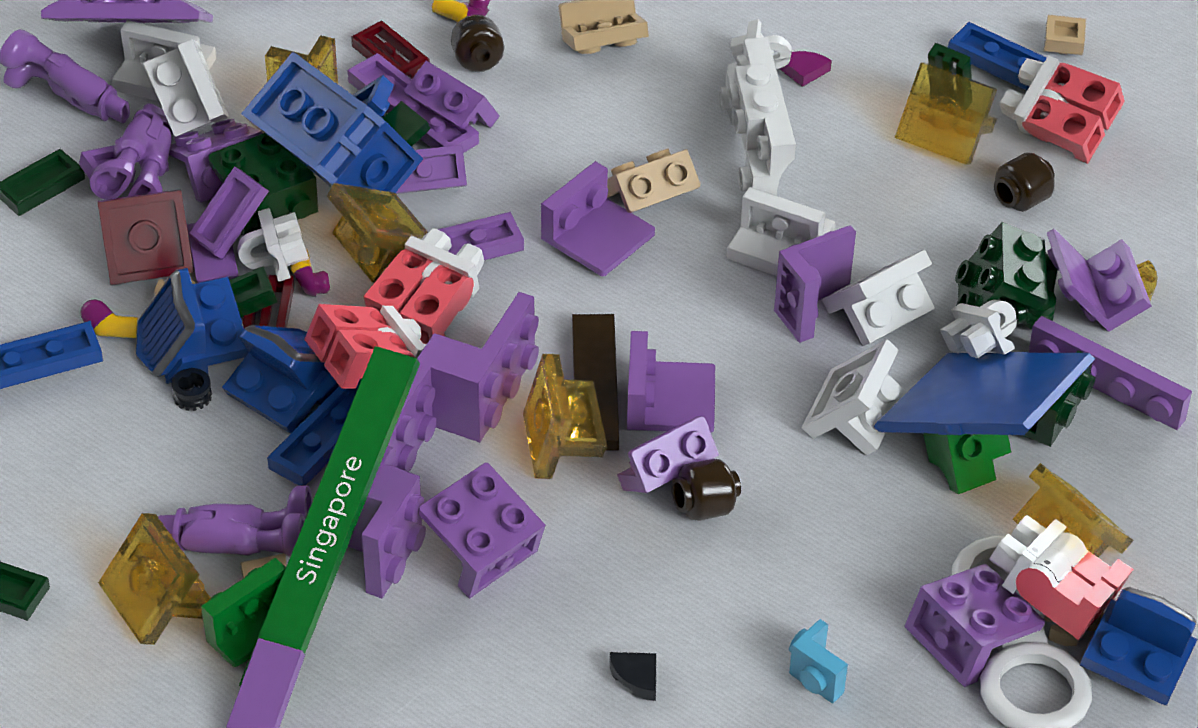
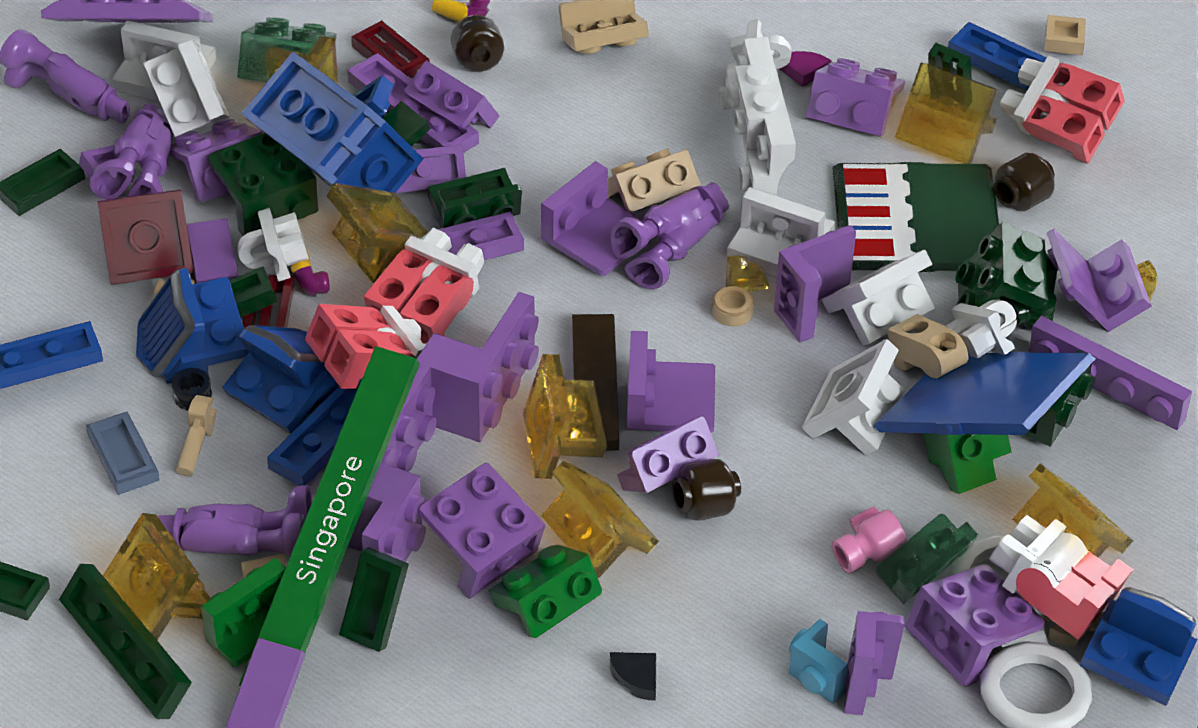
arm [80,299,138,338] -> none
medium lavender tile [188,166,269,259] -> none
none -> dark green plate [59,564,192,719]
none -> sand blue tile [86,411,160,495]
none -> tan bar [176,395,217,477]
none -> clear green bracket [237,17,337,83]
none -> dark green tile [339,547,409,652]
none -> dark green bracket [428,167,522,229]
none -> green bracket [488,545,602,638]
none -> clear yellow bracket [541,460,659,578]
none -> medium lavender piece [610,182,729,289]
none -> tan tile [712,286,754,326]
none -> clear yellow tile [725,256,769,292]
none -> medium lavender bracket [805,58,905,136]
none -> clear green piece [832,162,999,272]
none -> bright pink piece [832,506,908,573]
none -> medium lavender bracket [844,611,904,715]
none -> clear green bracket [875,513,979,605]
none -> tan leg [887,314,968,379]

